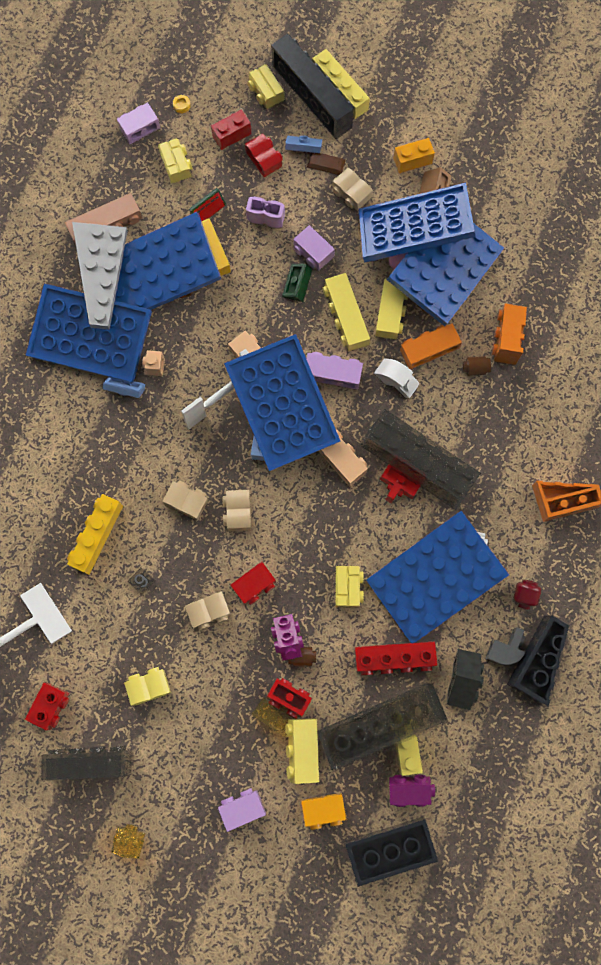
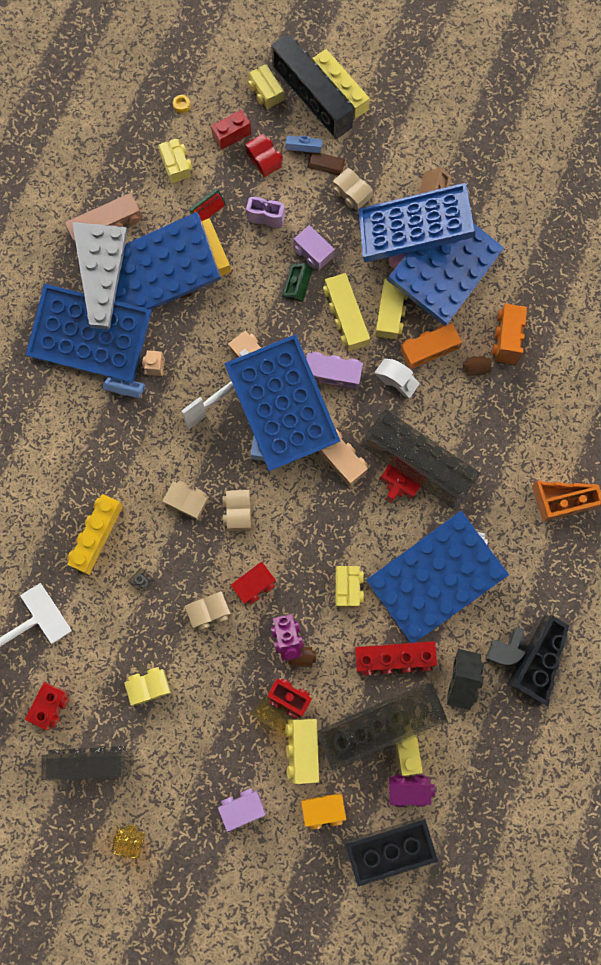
lavender brick [117,103,160,144] -> none
light orange brick [393,138,435,173] -> none
dark red head [513,579,541,610] -> none

